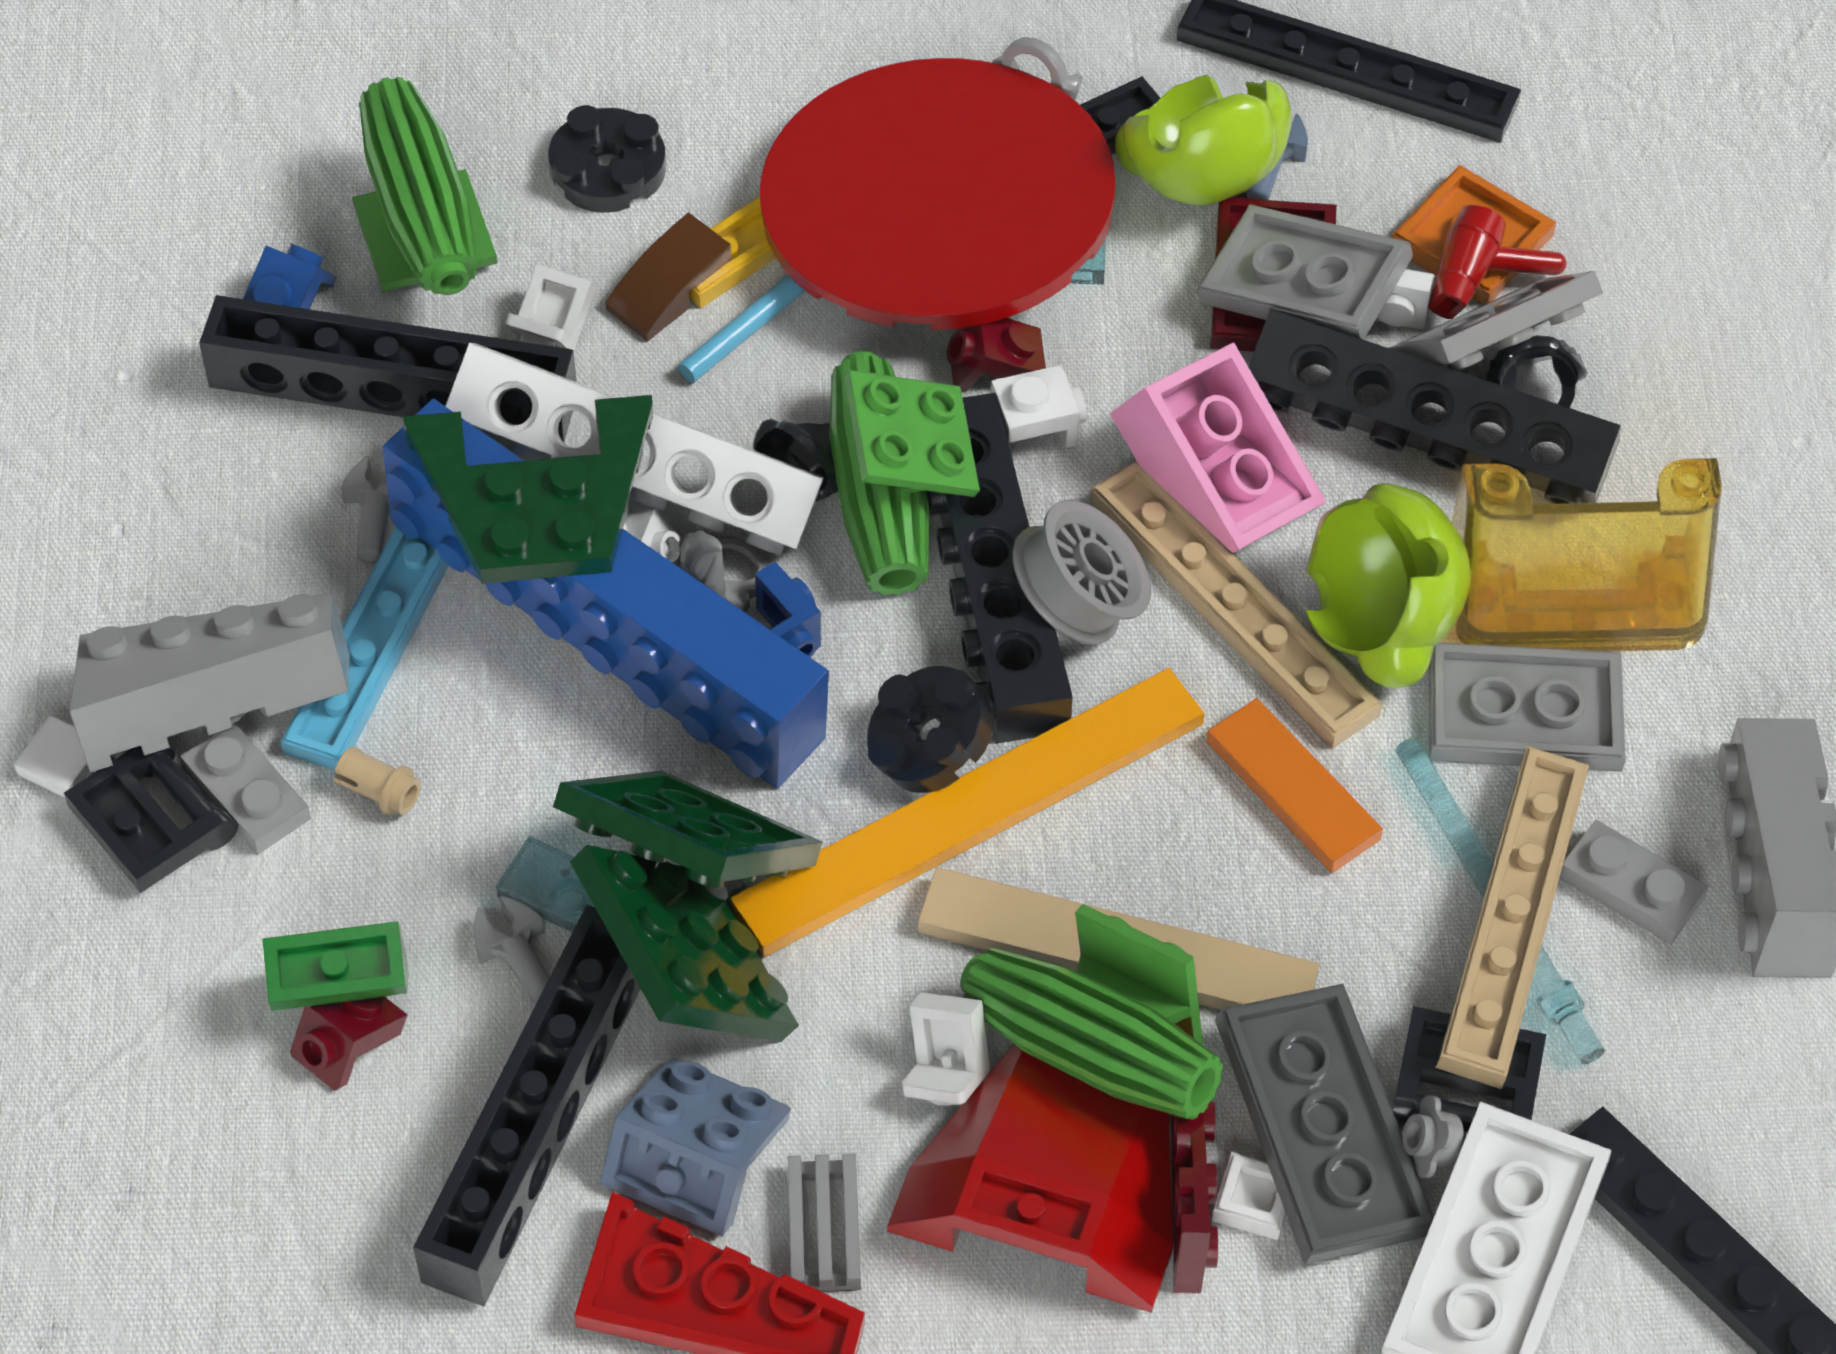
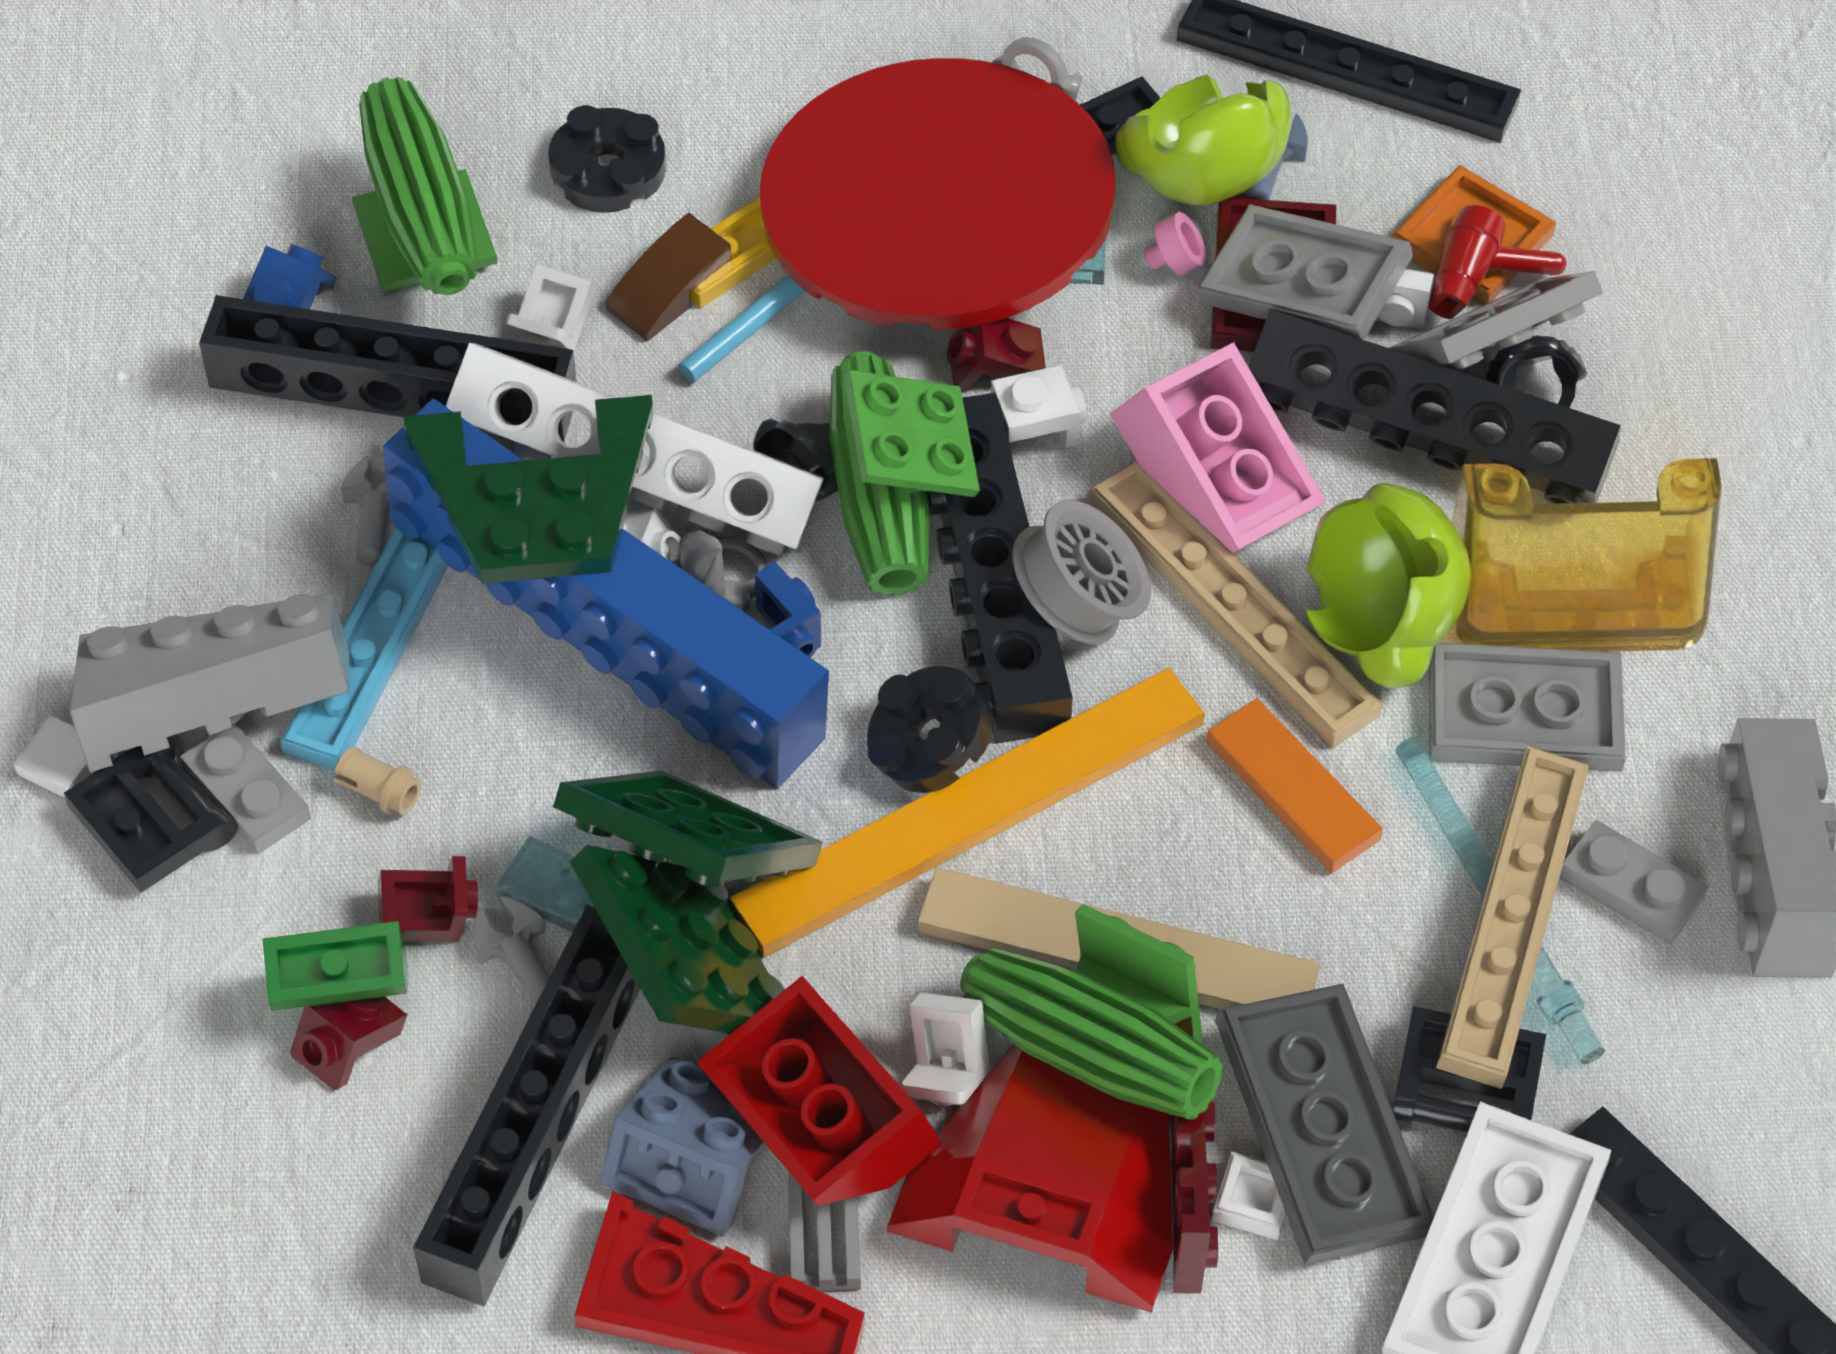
light grey plate [1402,1095,1464,1178] -> none
none -> dark red bracket [377,856,478,942]
none -> red slope [697,976,943,1206]
none -> bright pink tile [1144,212,1207,276]

